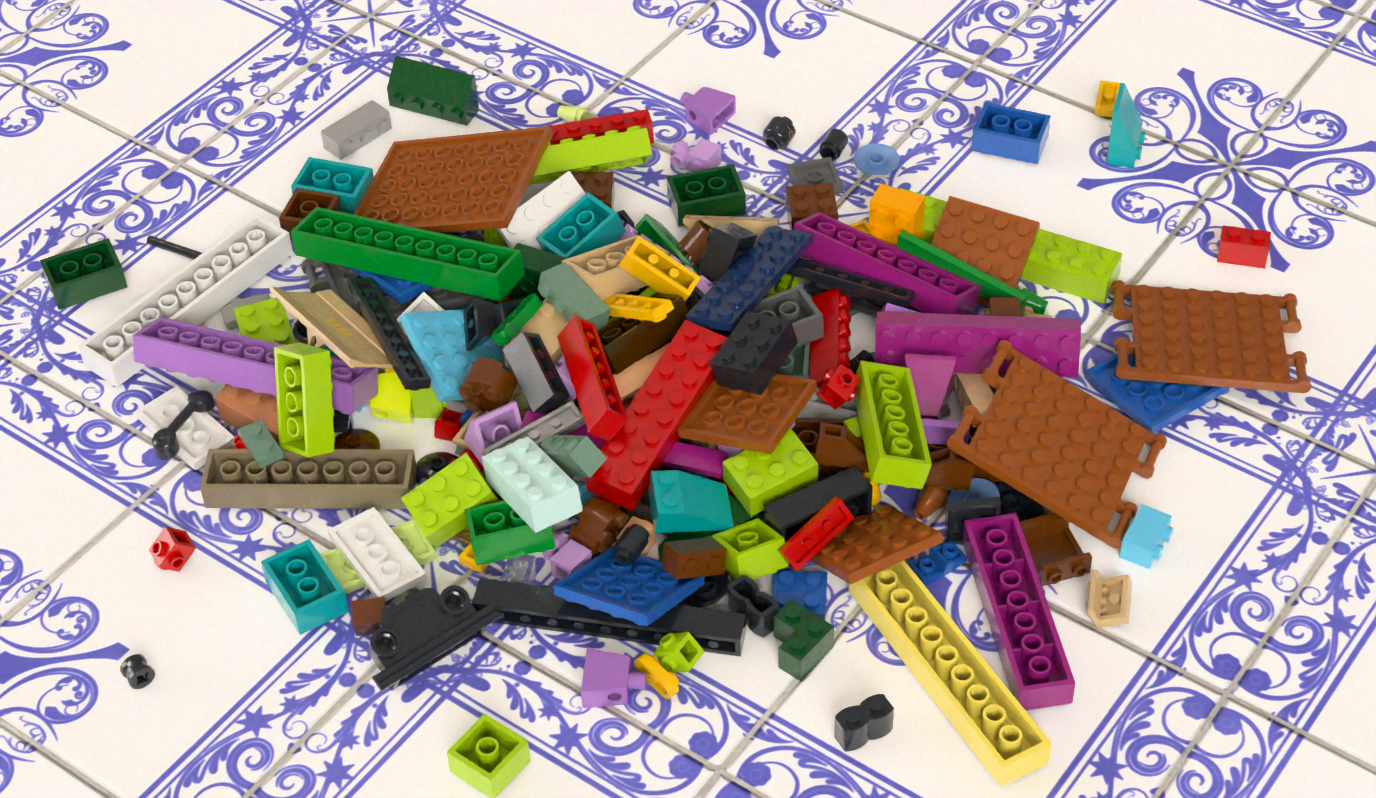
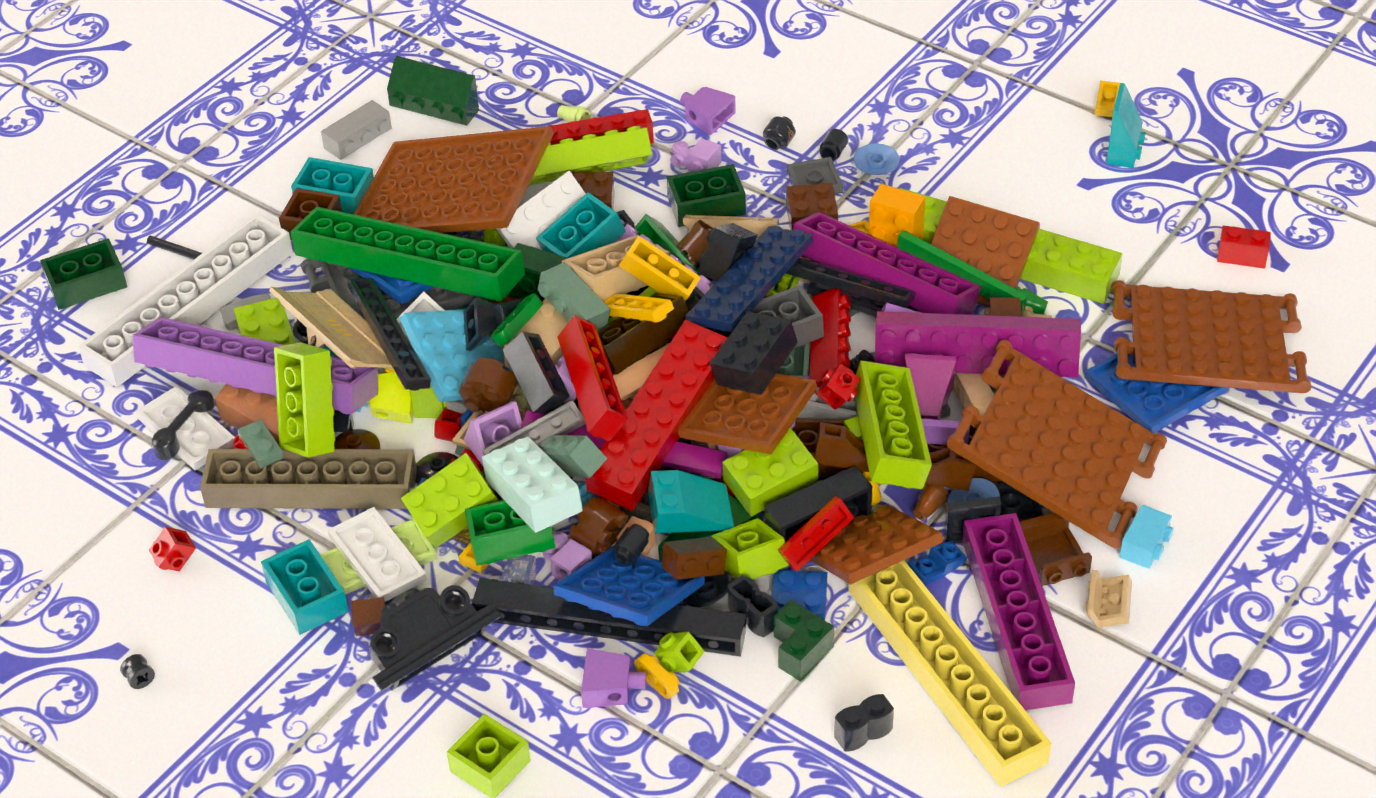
blue brick [971,102,1051,164] -> none

